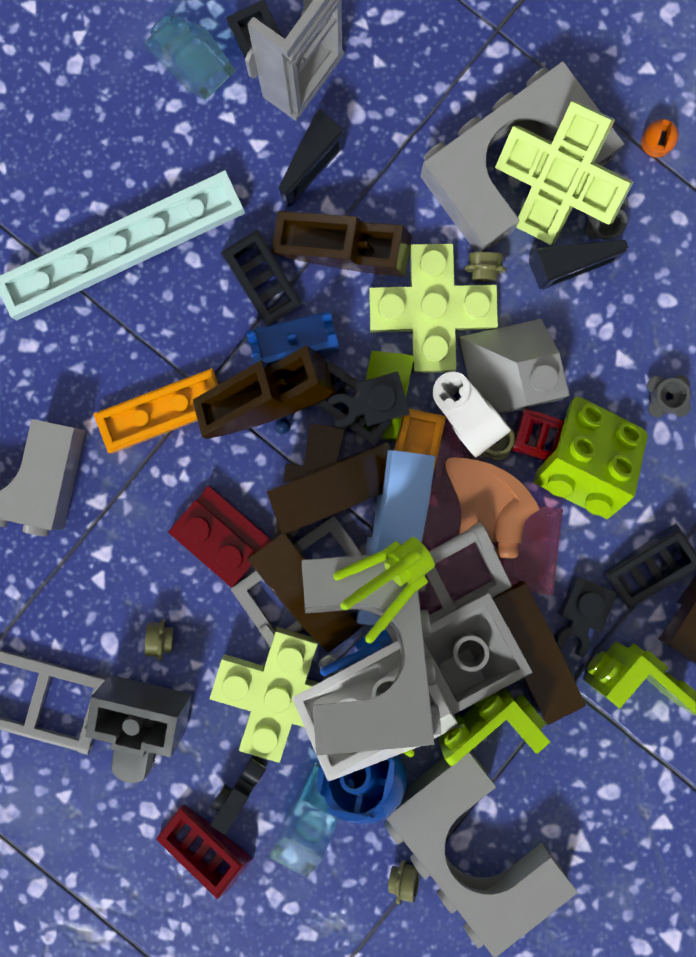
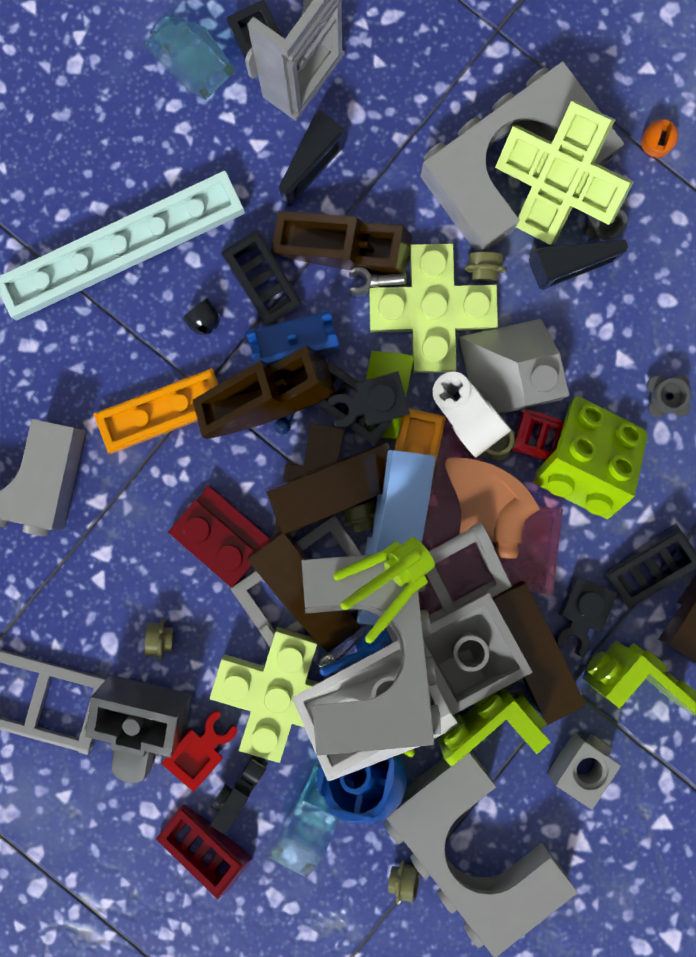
none -> red plate [161,709,238,792]
none -> black hinge [182,298,220,335]
none -> olive plate [342,498,376,532]
none -> flat silver hand [349,267,407,297]
none -> light grey brick [547,731,621,810]

